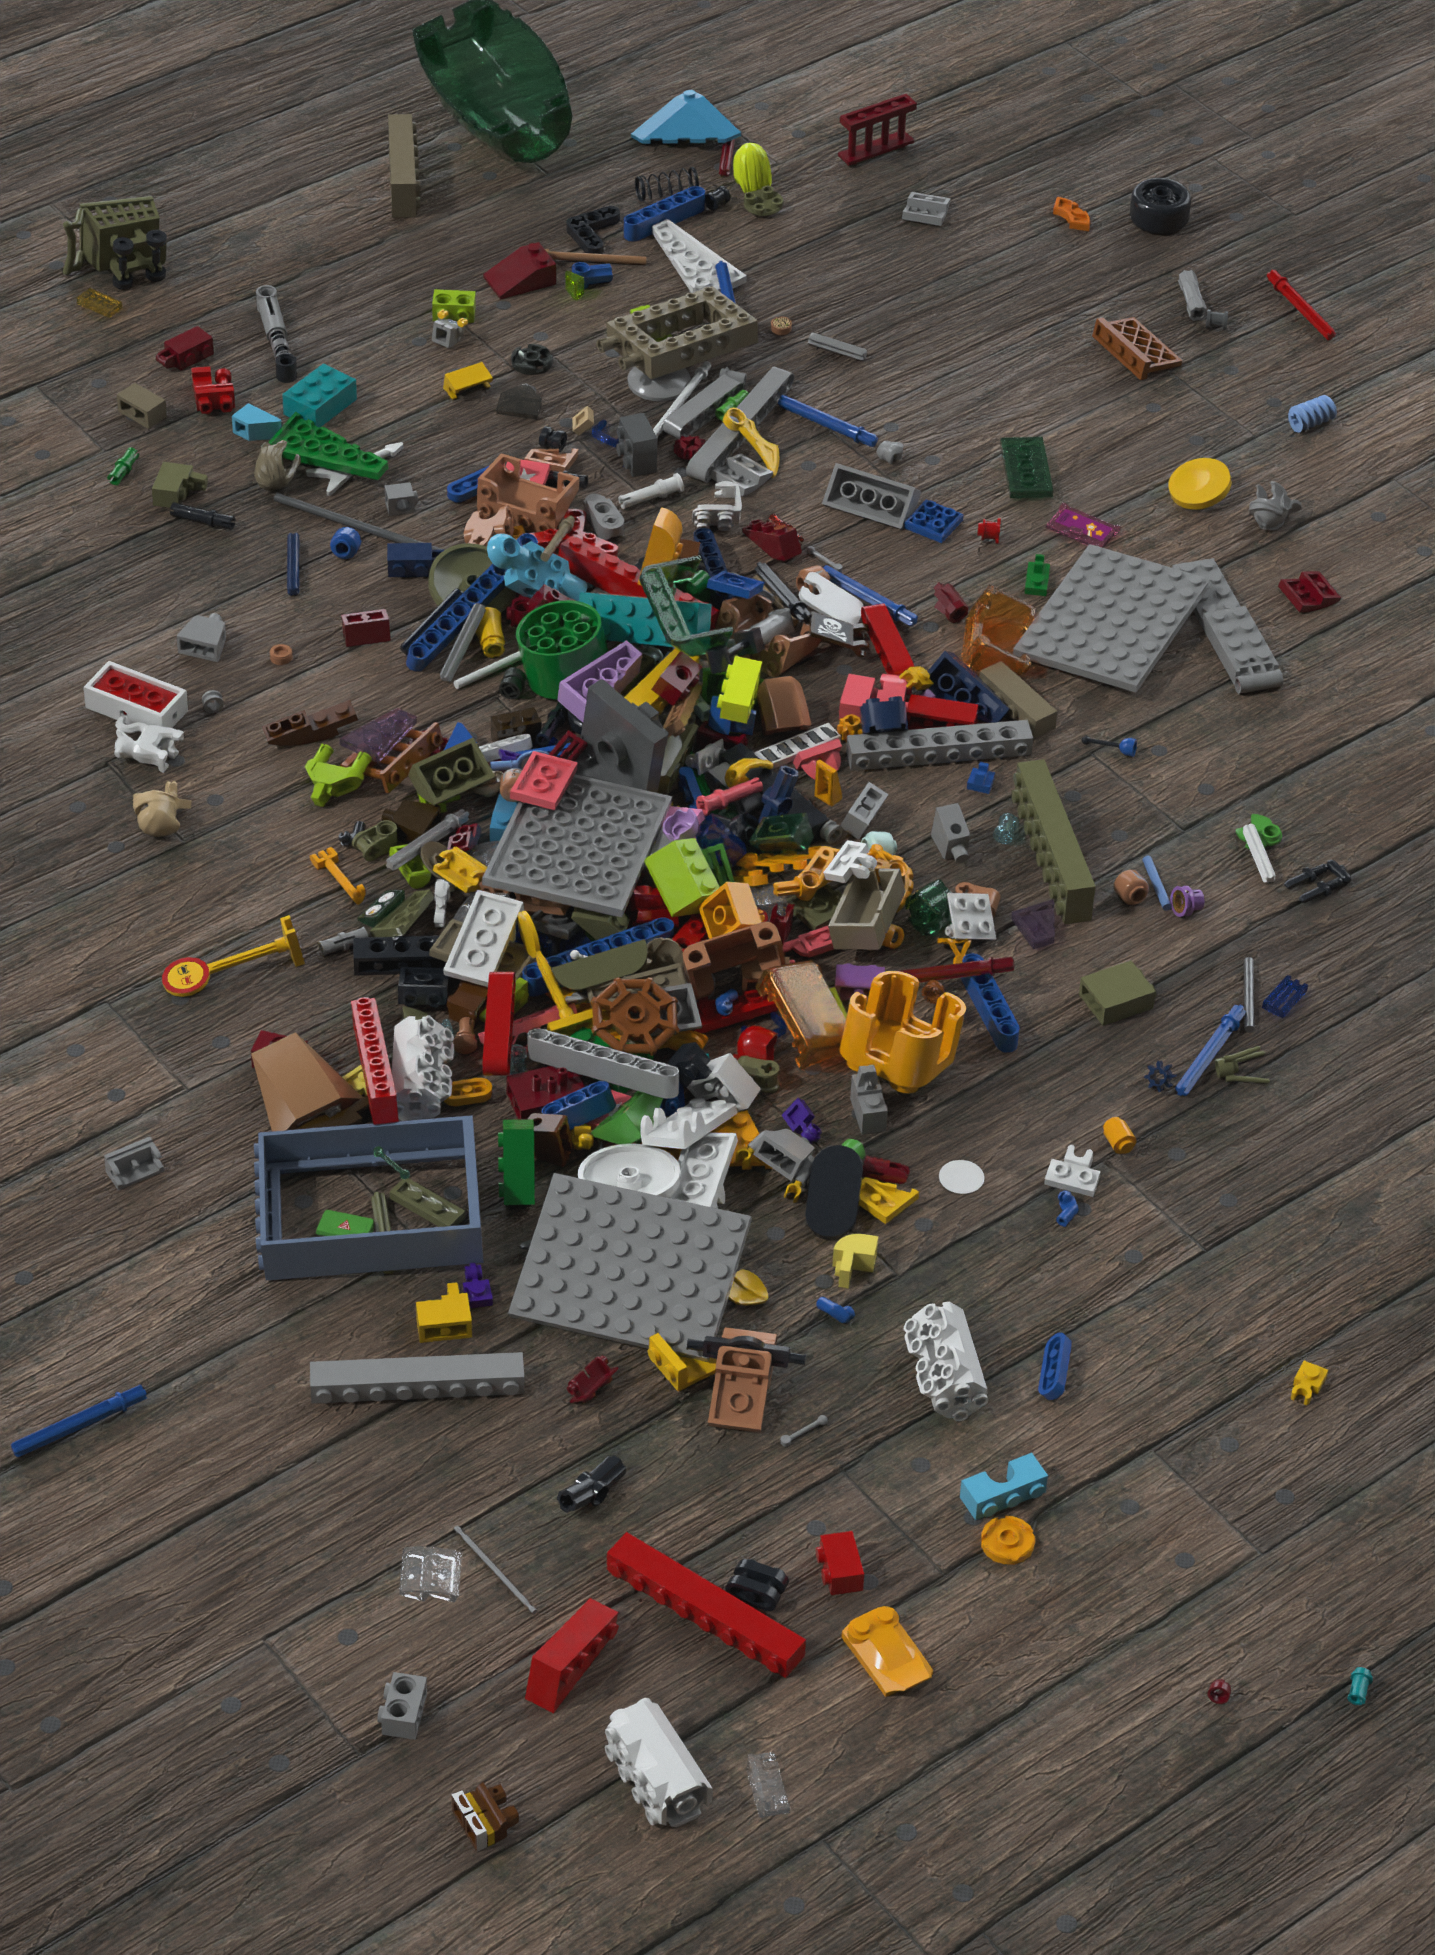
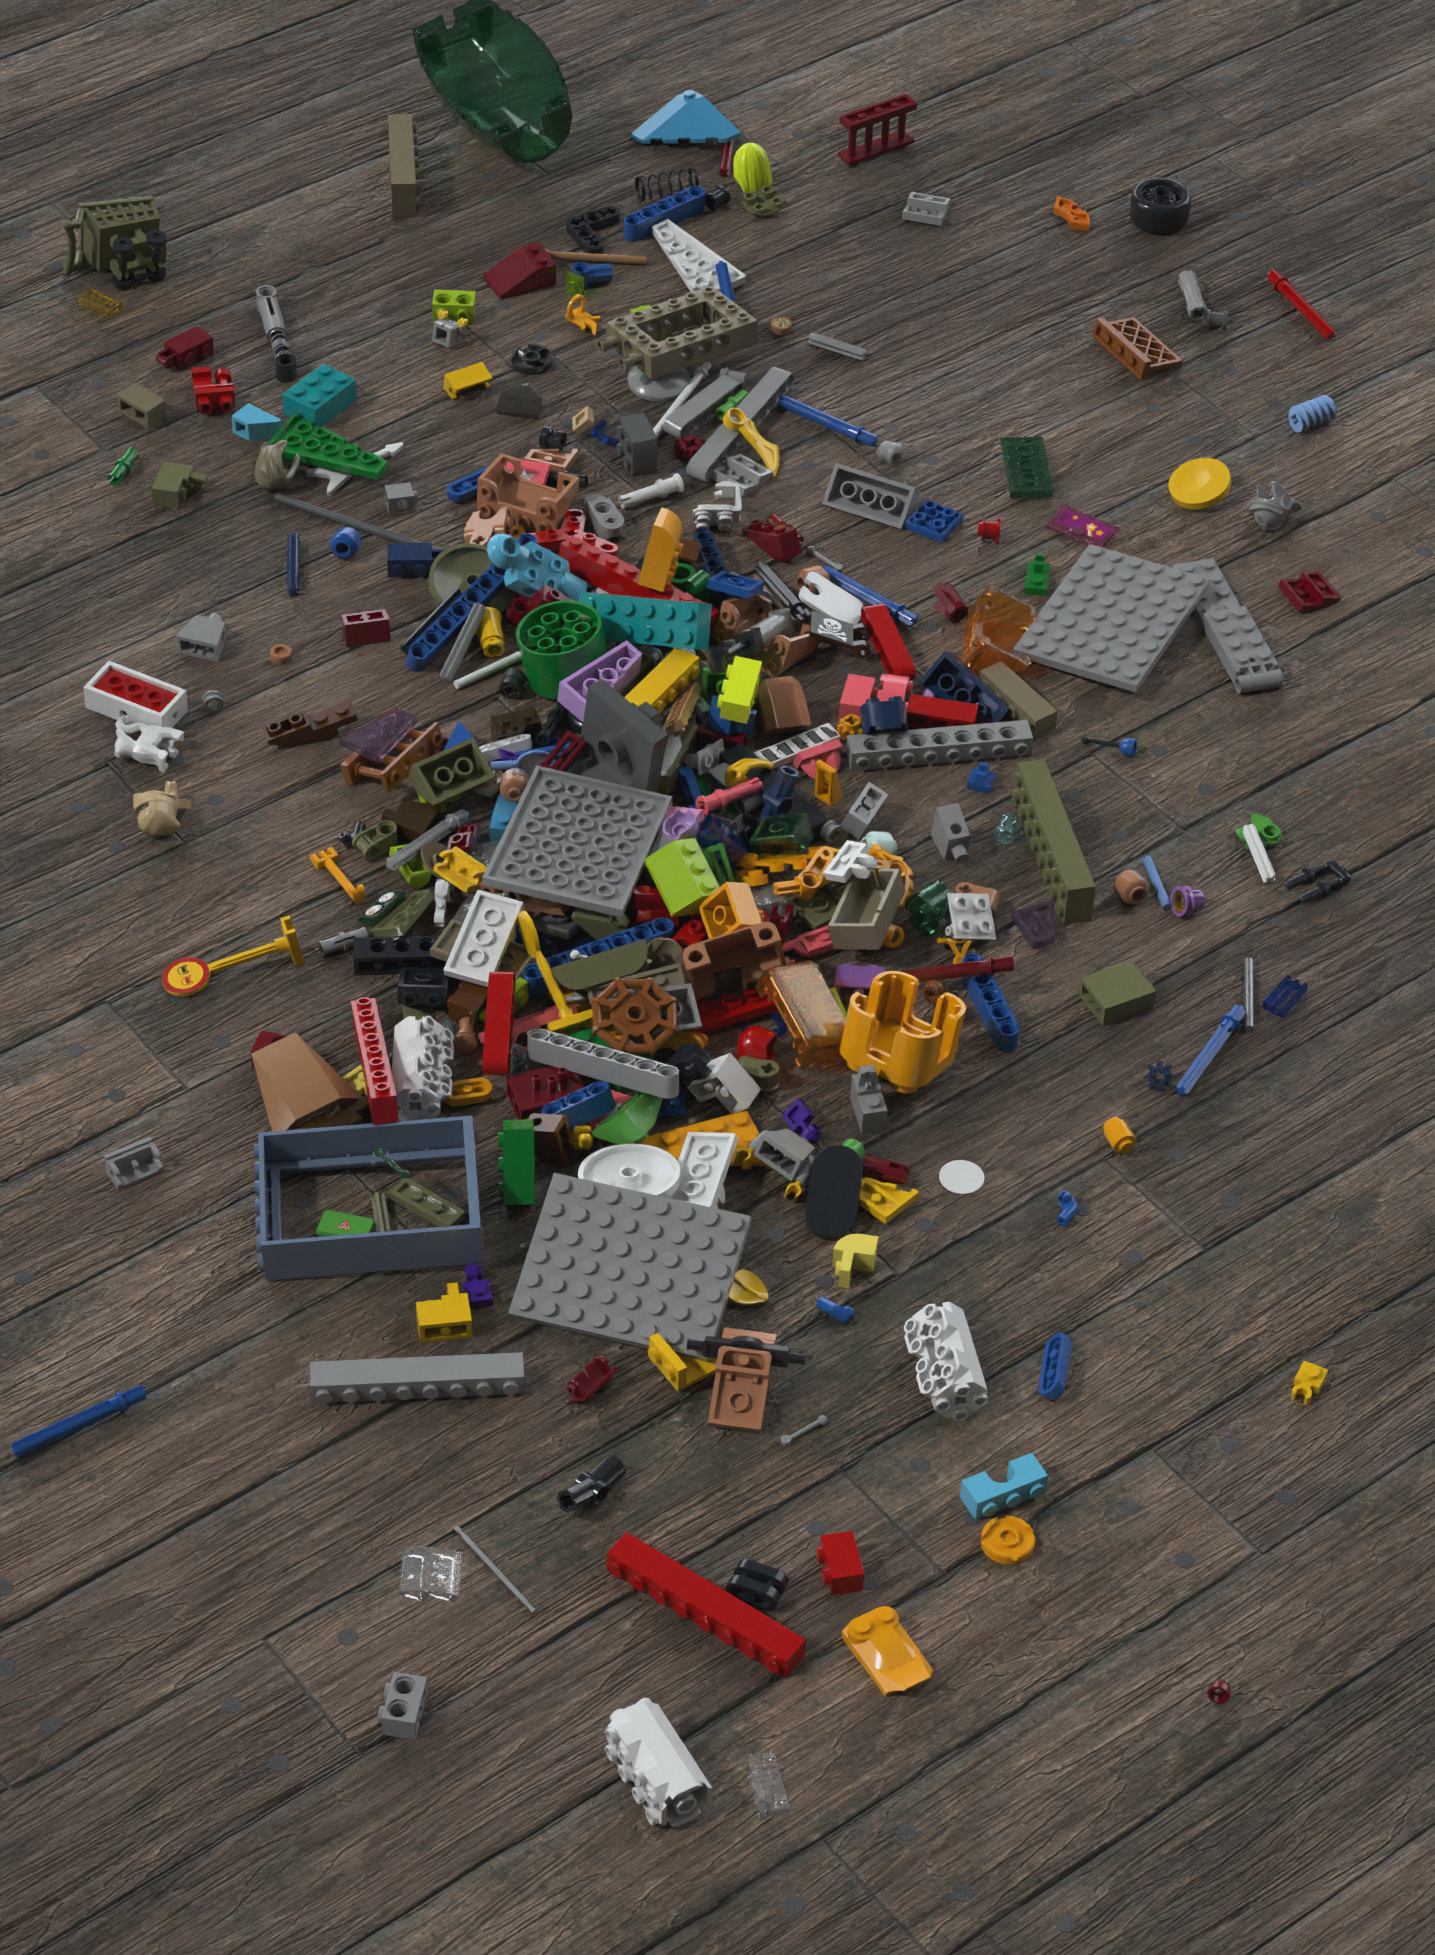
black pin [170,502,236,530] -> none
lime connector [305,744,372,807] -> none
reddish brown hips [452,1782,519,1852] -> none
coral plate [510,751,578,810] -> none
red wedge [525,1598,619,1714] -> none
dark tan bar [540,516,575,562] -> none
clear green windscreen [639,555,734,657] -> none
white hinge [641,1098,737,1149] -> none
dark red brick [651,651,703,706] -> none
blue arm [715,989,738,1016] -> none
yellow plate [899,666,934,690] -> none
white plate [1044,1145,1100,1197] -> none
olive plant [1215,1046,1270,1084] -> none
teal pin [1347,1667,1373,1705] -> none
none -> light orange piece [565,294,600,336]

